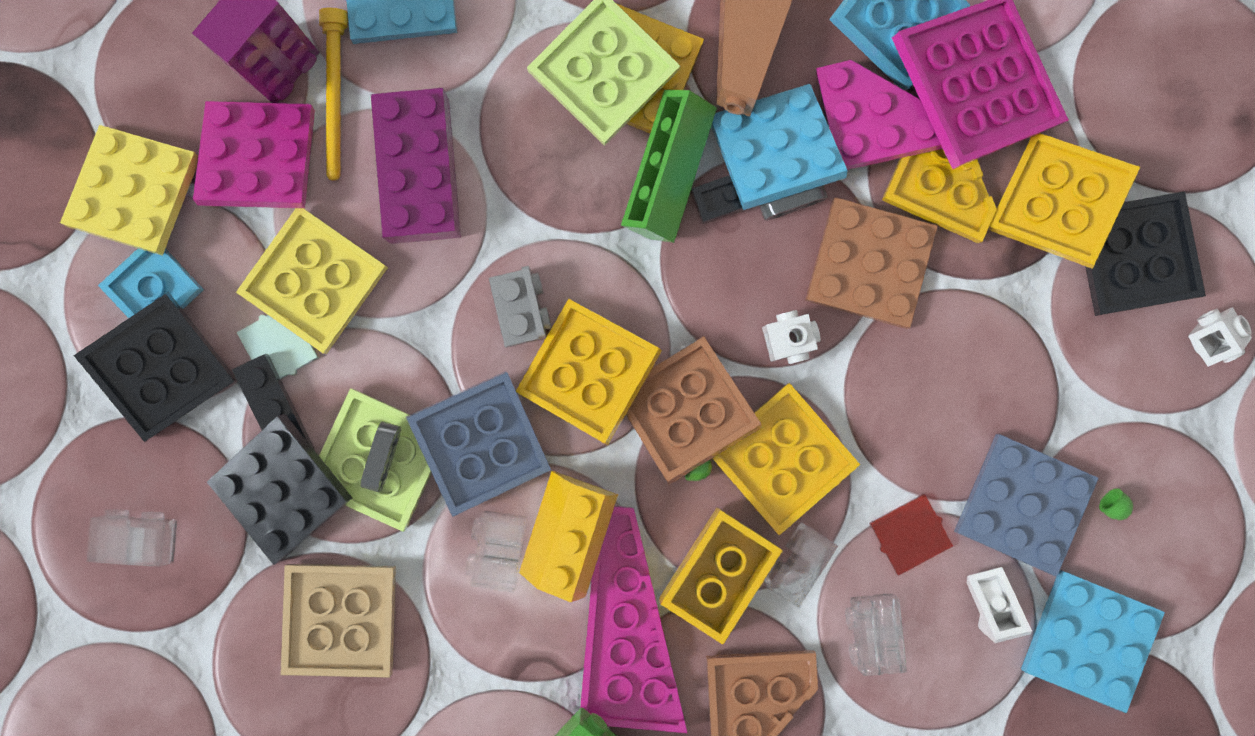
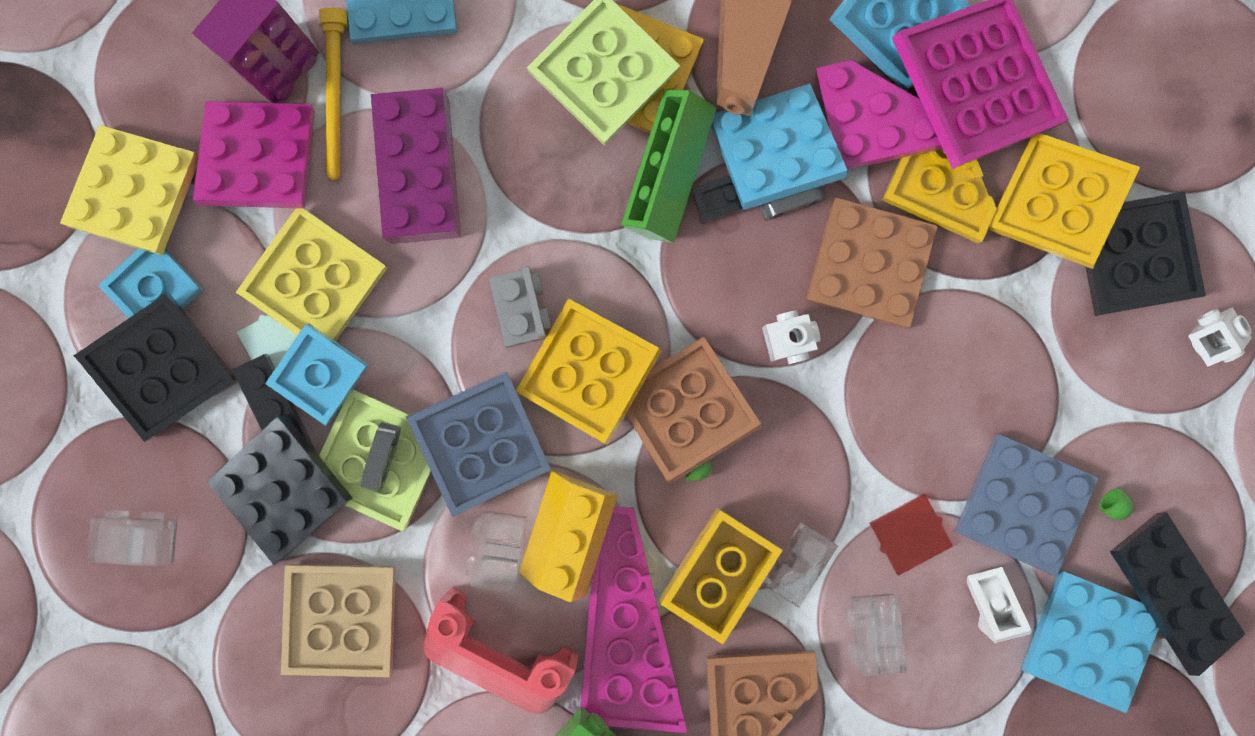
yellow plate [712,383,861,535] -> none
none -> medium azure plate [265,323,369,426]
none -> coral windscreen [424,587,579,714]
none -> black plate [1110,512,1245,676]

